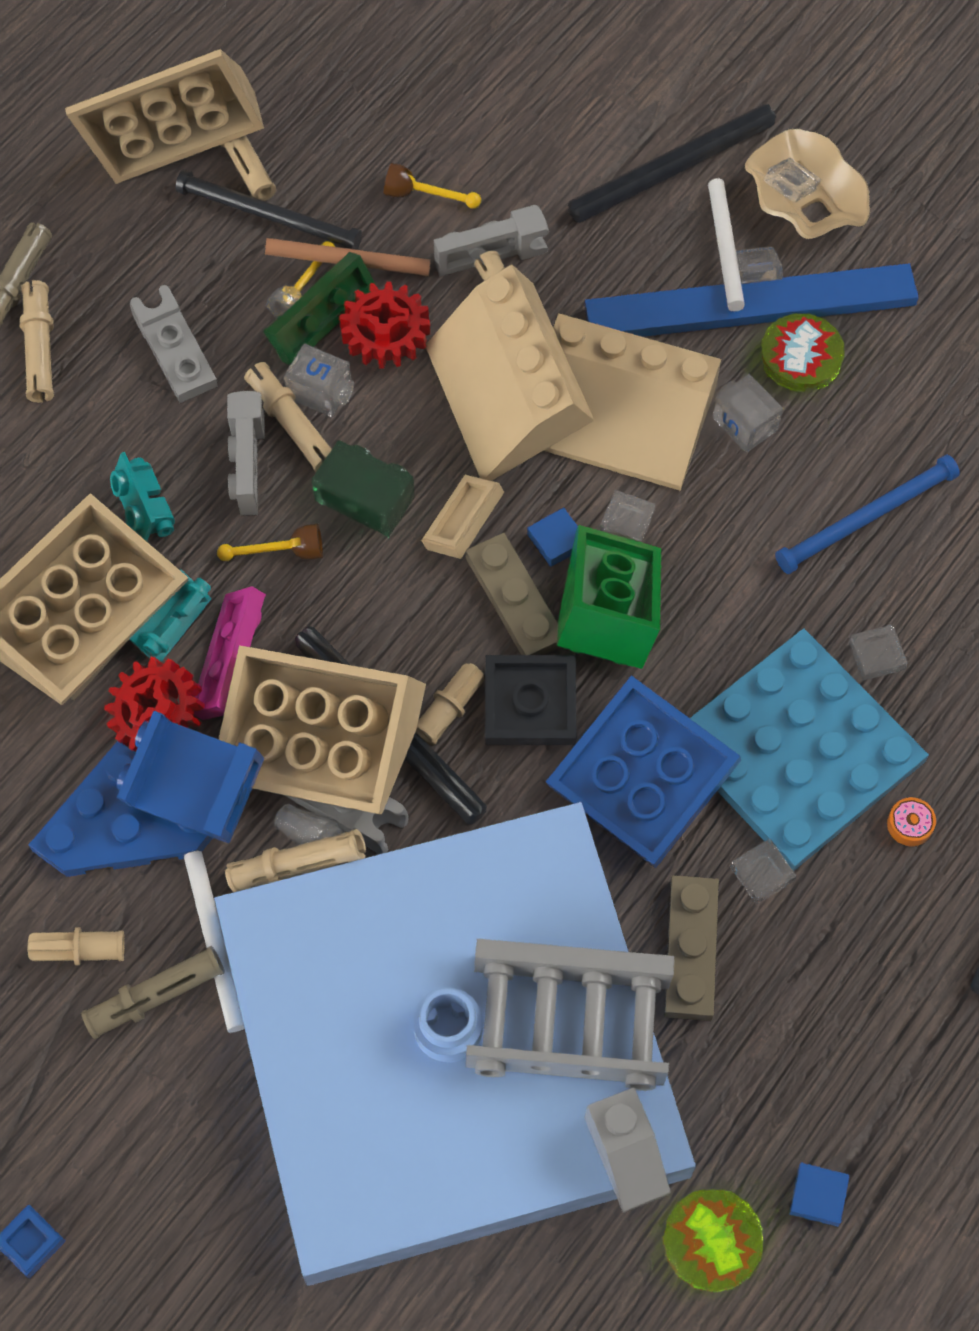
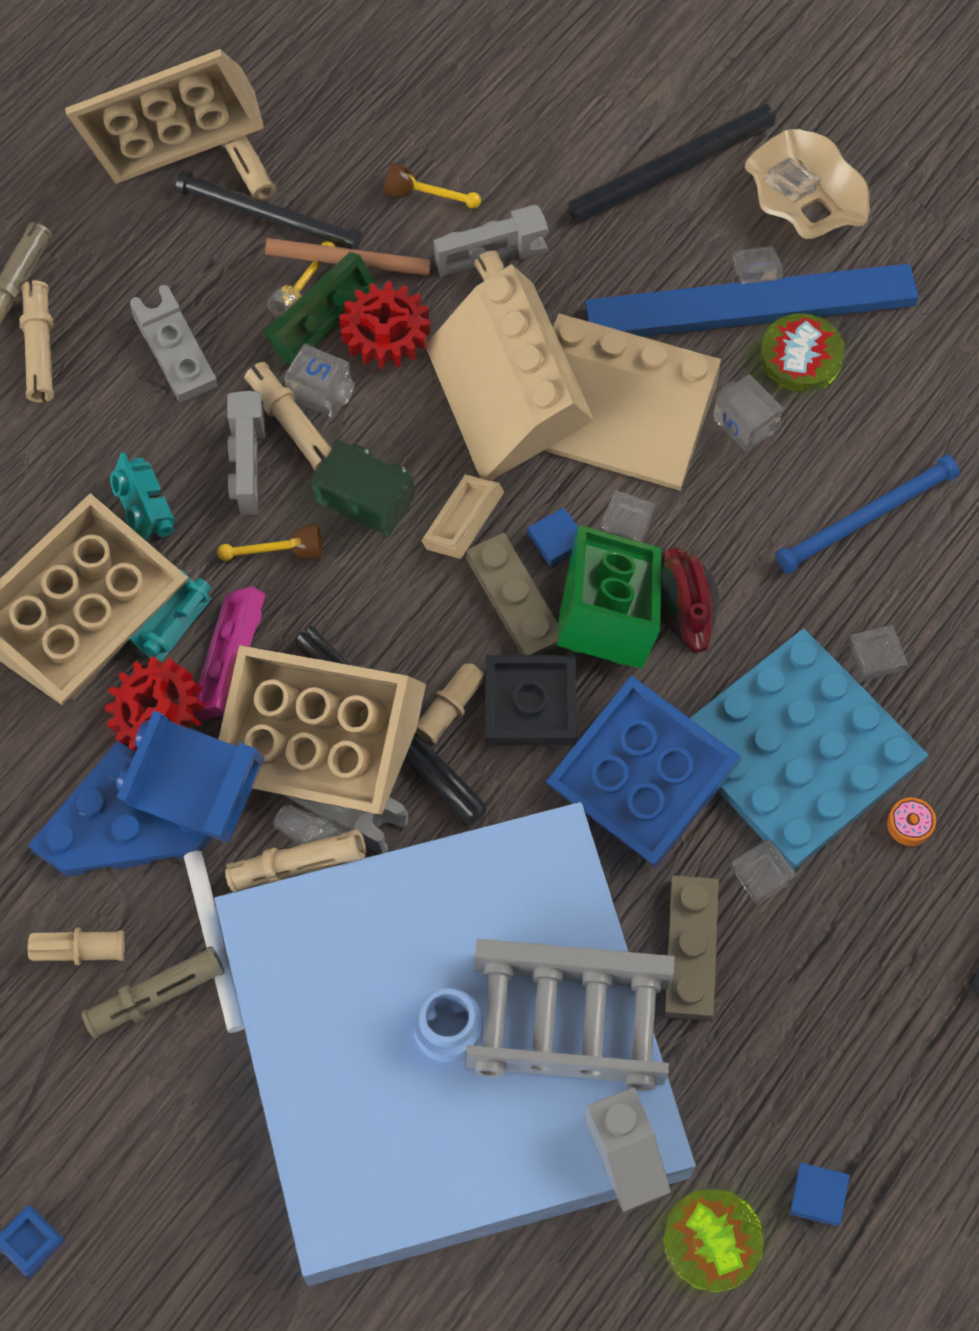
white bar [708,178,745,312] -> none
none -> dark red hat [660,548,719,653]

